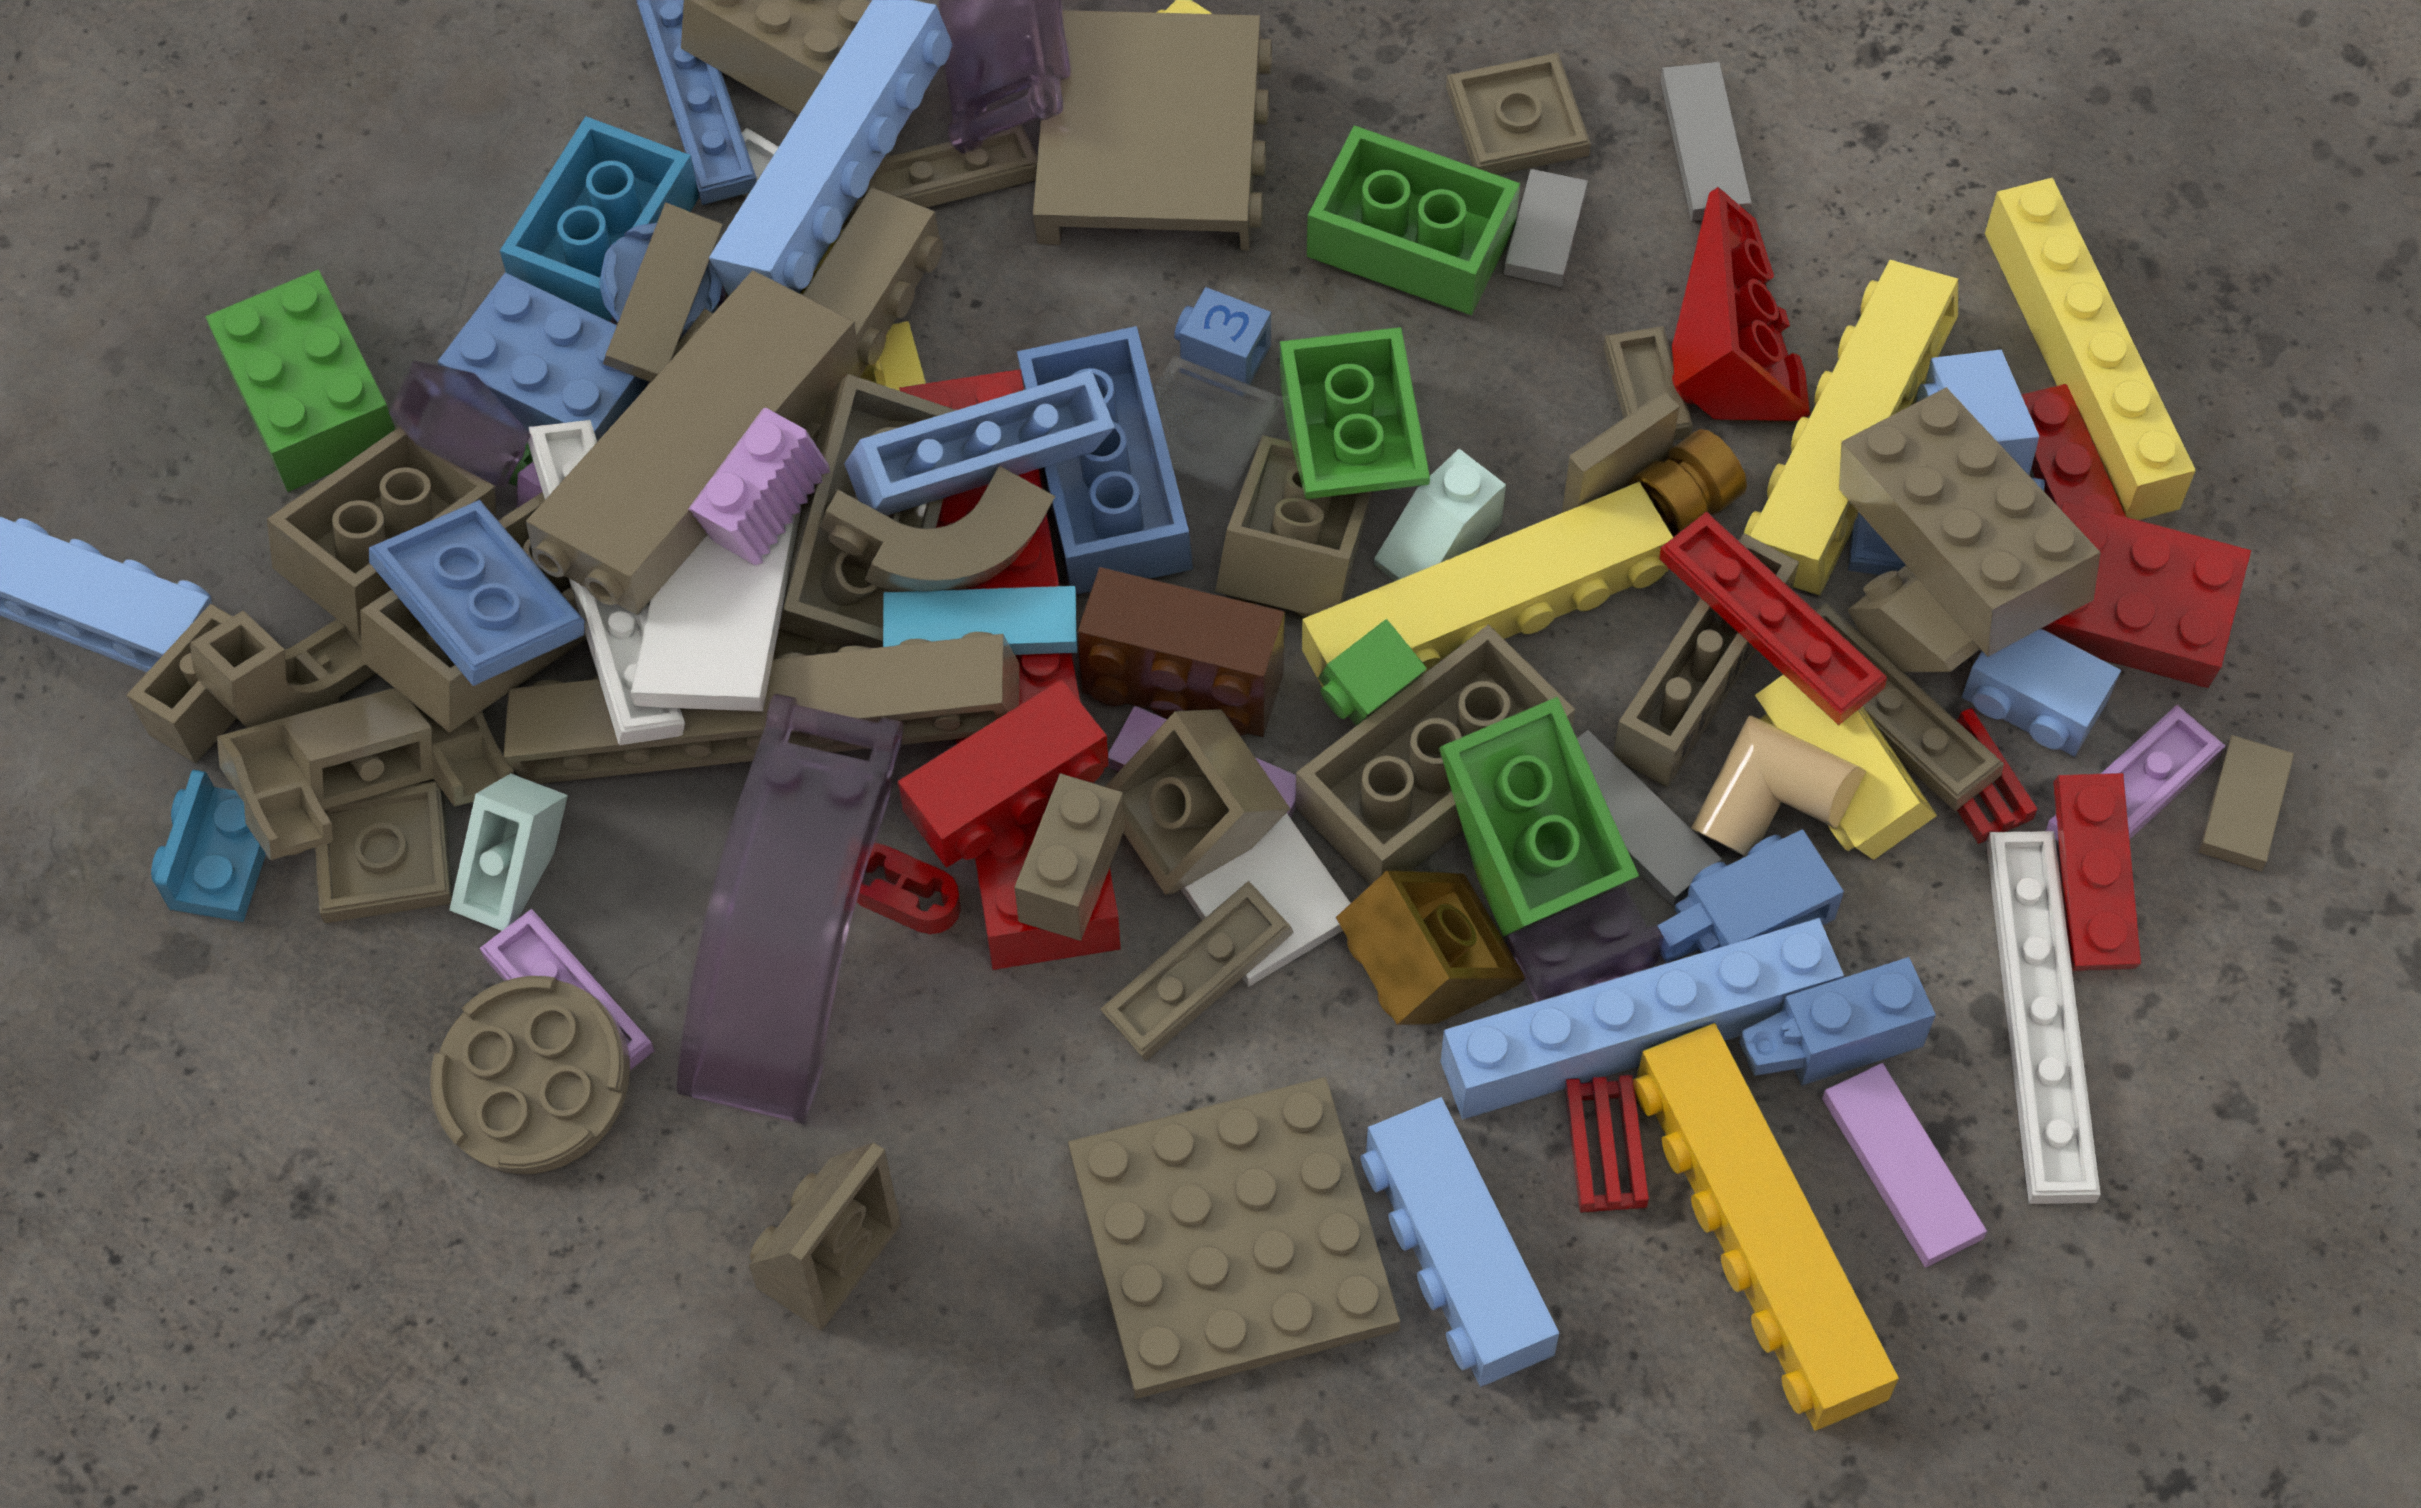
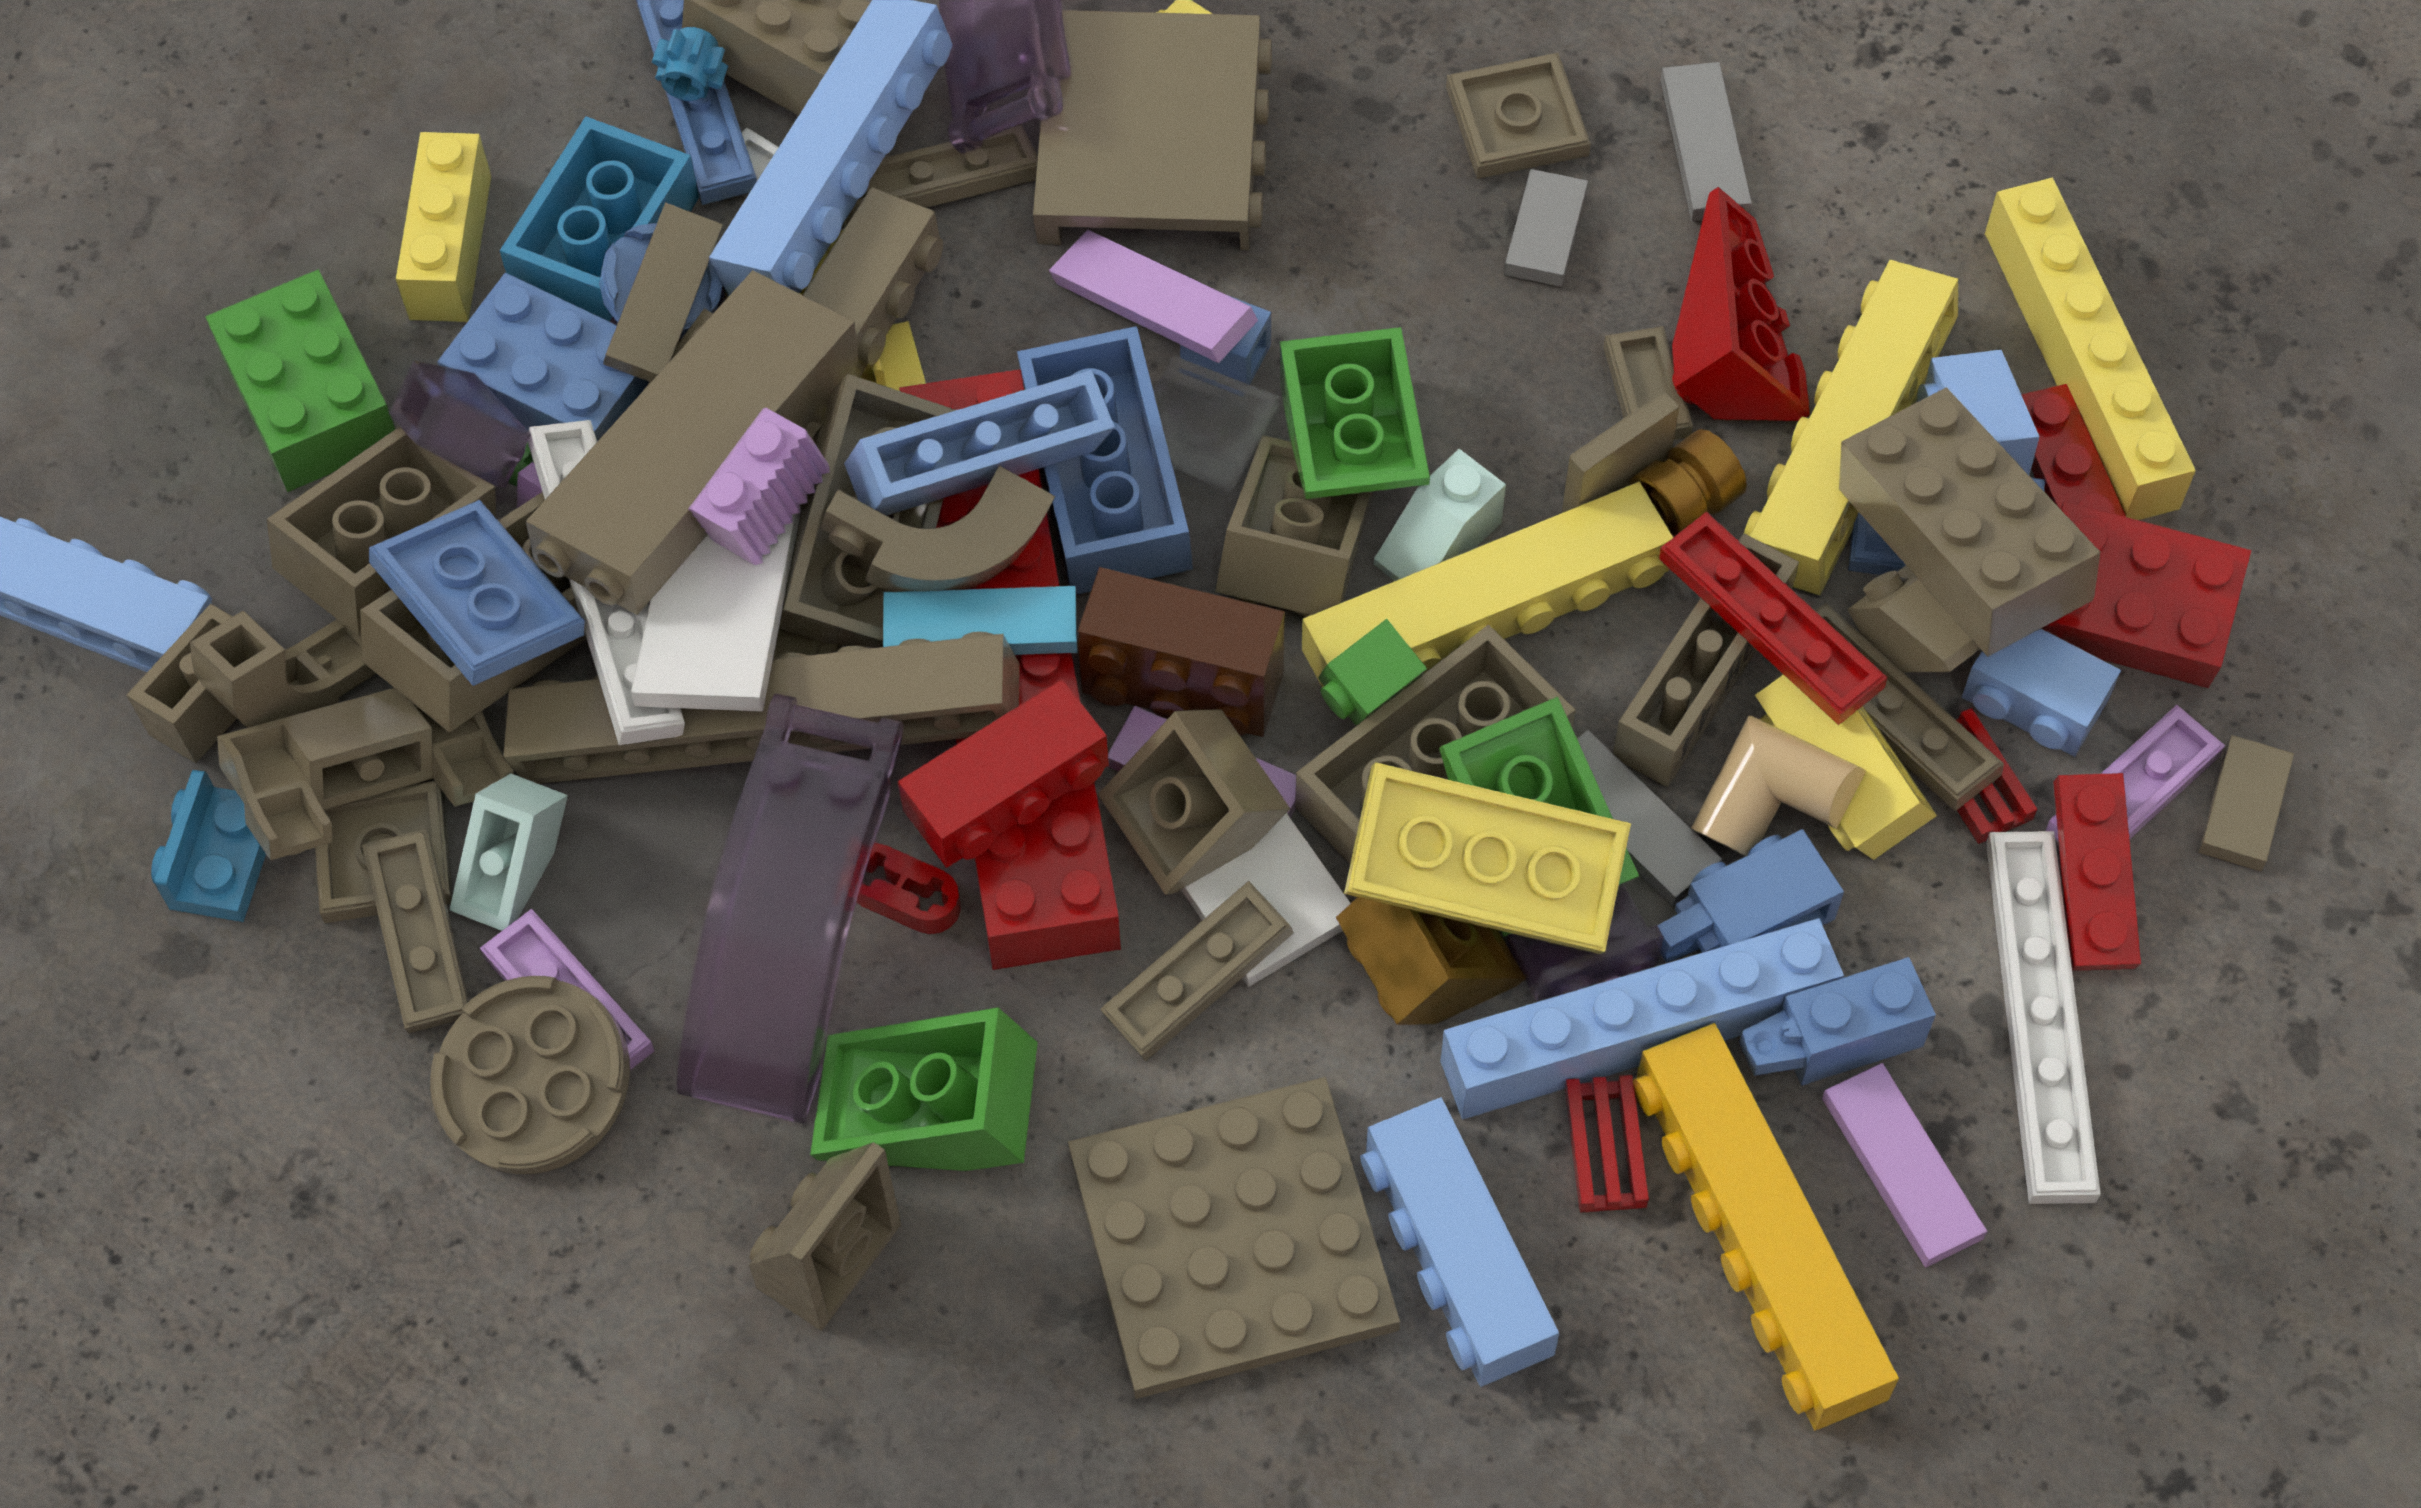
dark tan brick [1014,774,1125,941] -> none
bright green brick [1307,125,1520,316] -> none
none -> dark tan tile [362,828,469,1034]
none -> light yellow brick [396,132,491,322]
none -> dark azure gear [652,27,728,101]
none -> bright green slope [810,1007,1038,1171]
none -> lavender tile [1049,229,1258,363]
none -> light yellow tile [1344,762,1631,954]

